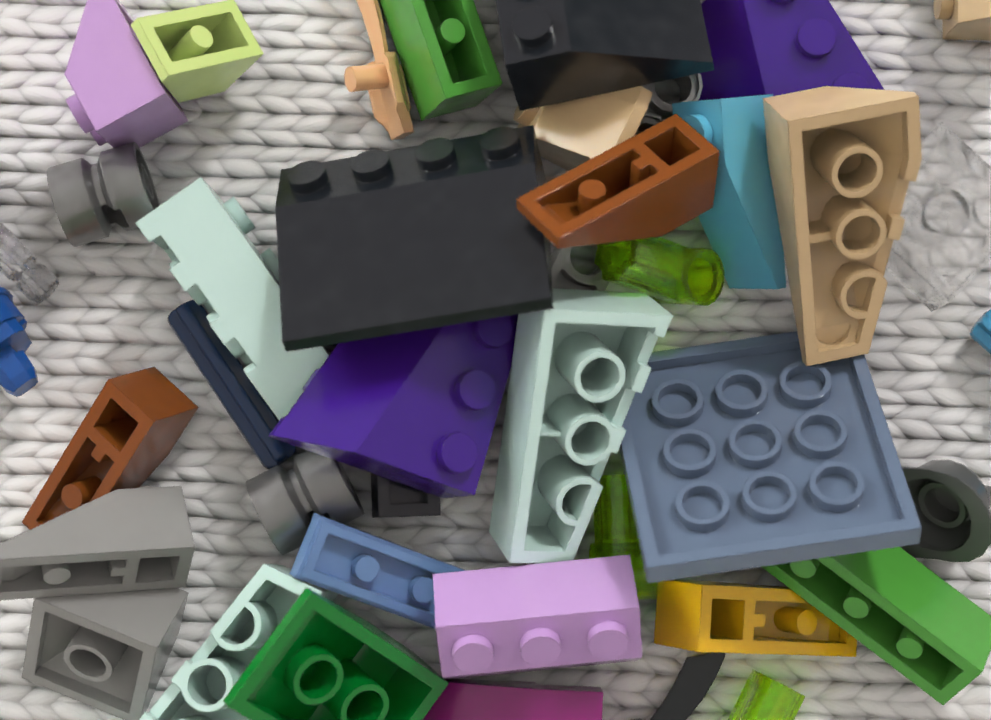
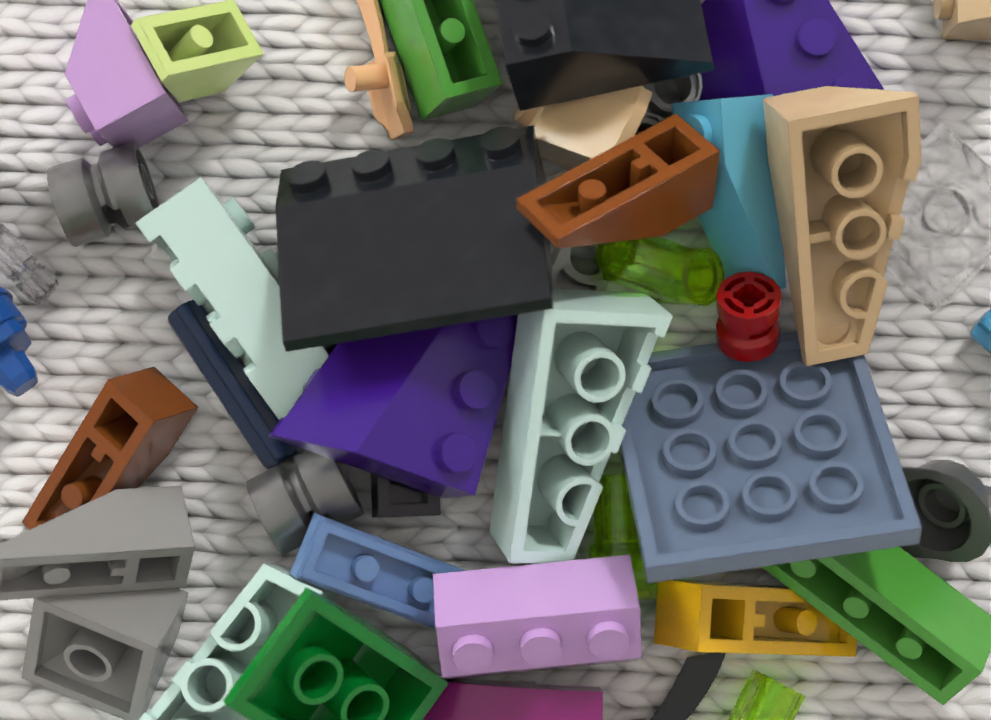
none -> red wheel [716,272,782,362]

